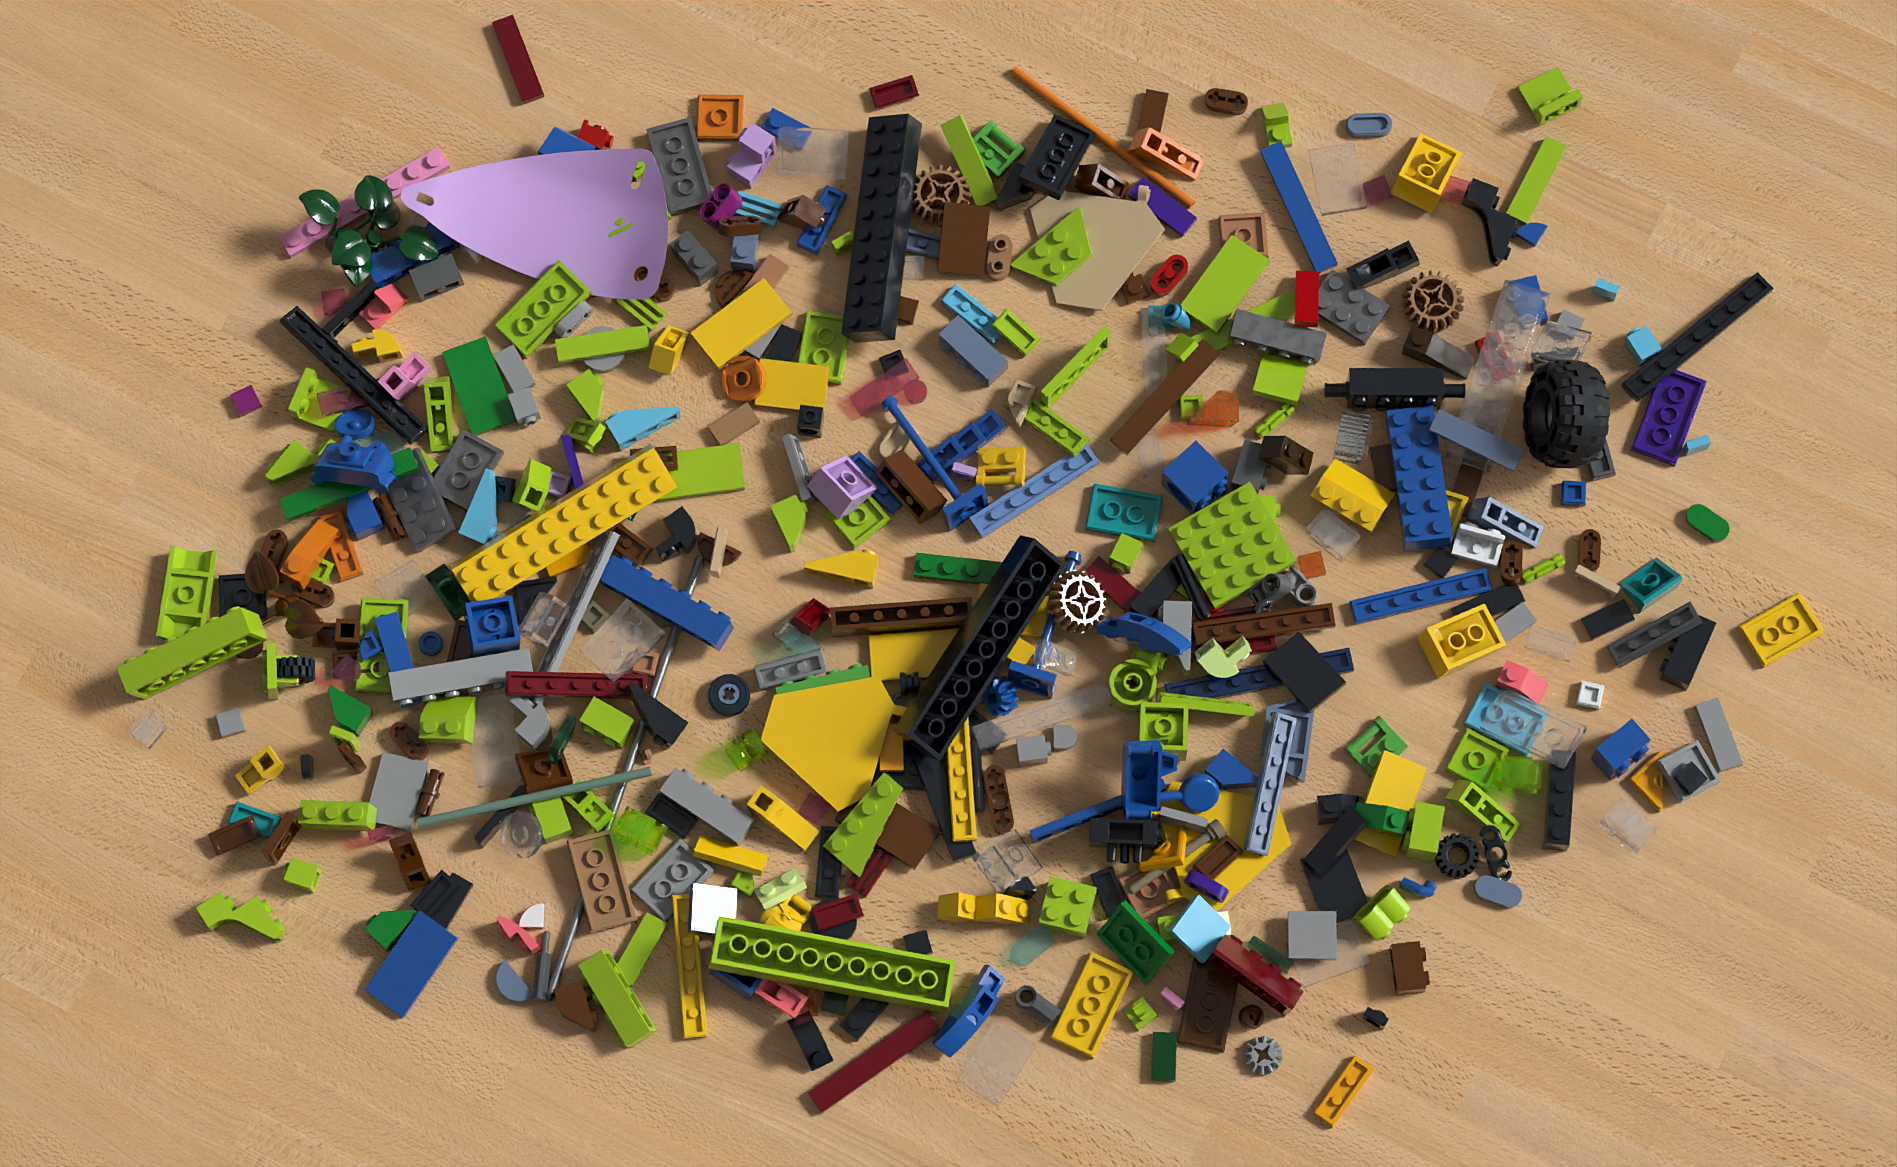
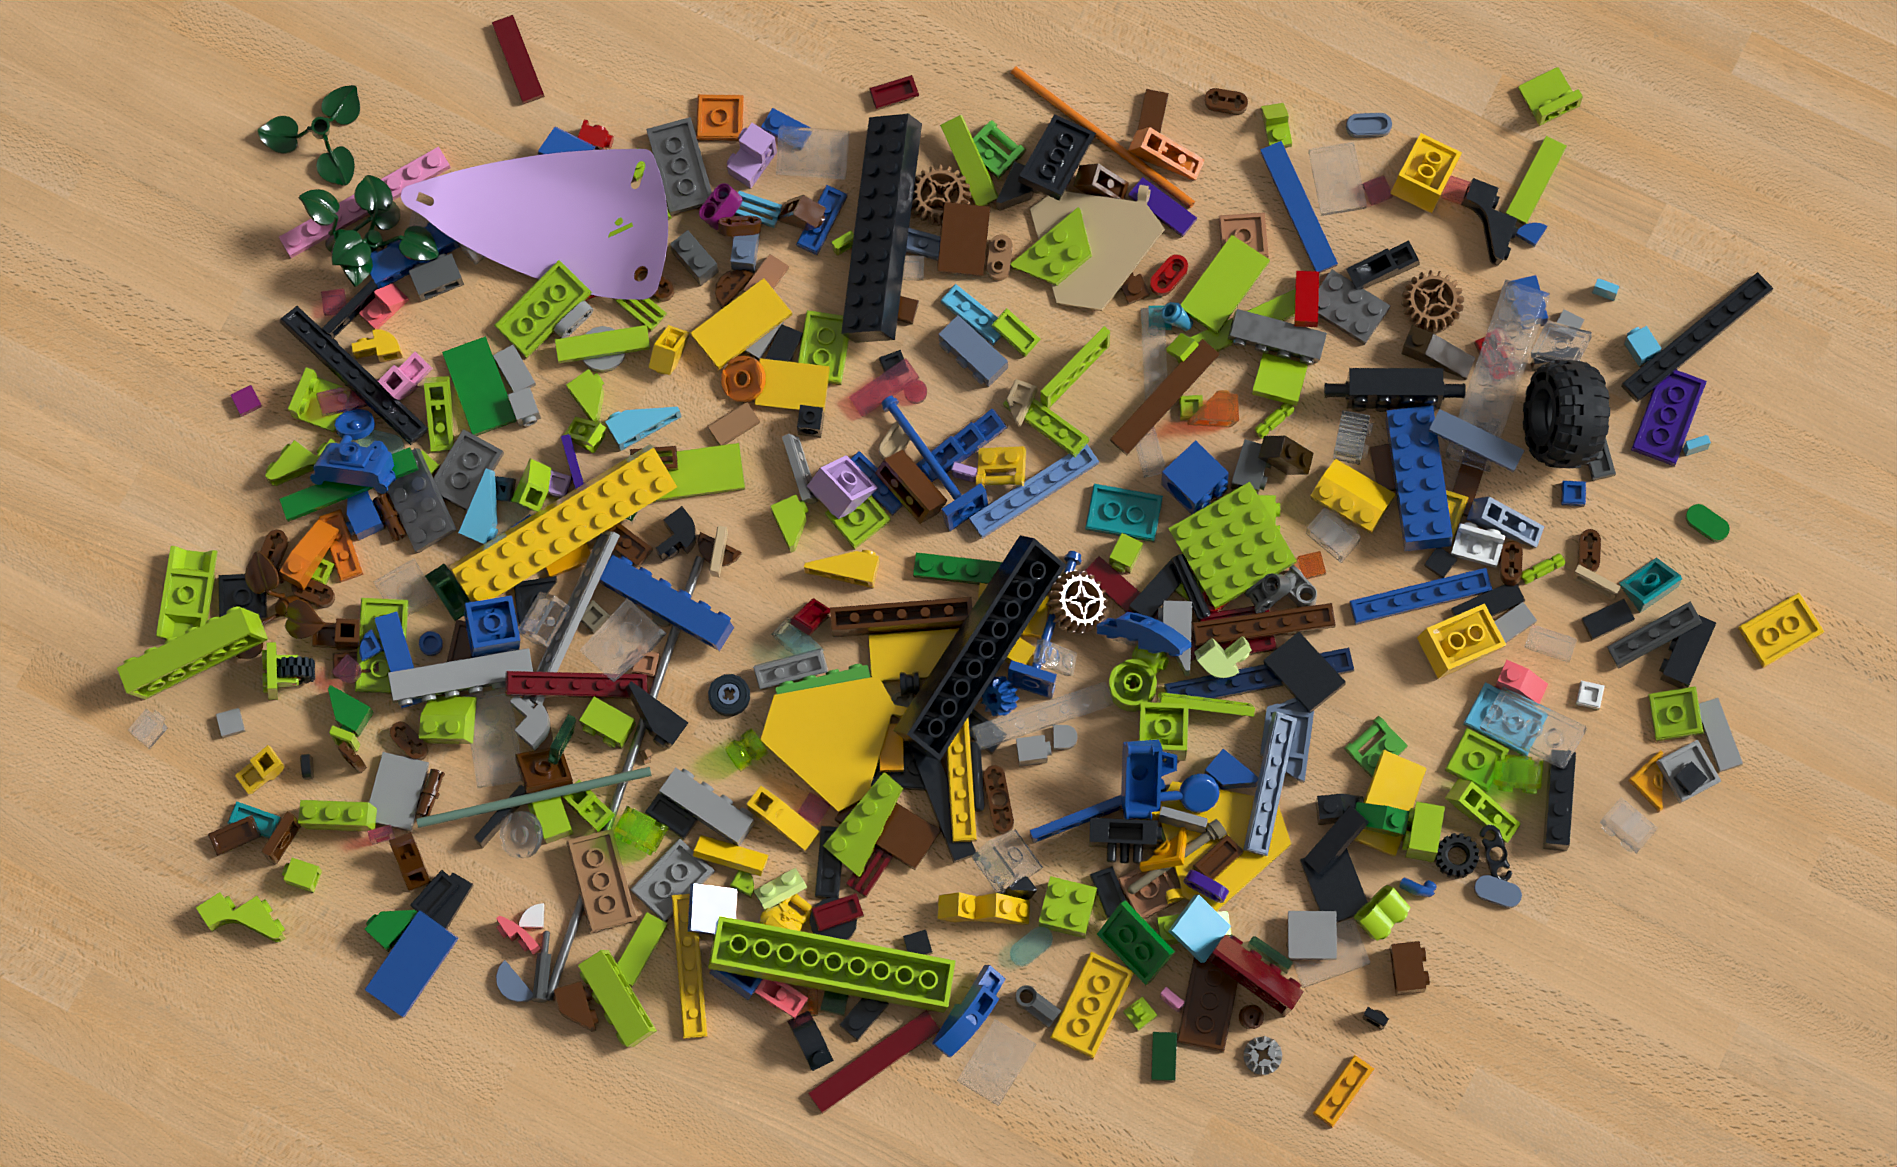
blue brick [1591,719,1651,780] -> none
none -> dark green plant [258,85,360,186]
none -> lime tile [1648,686,1704,742]

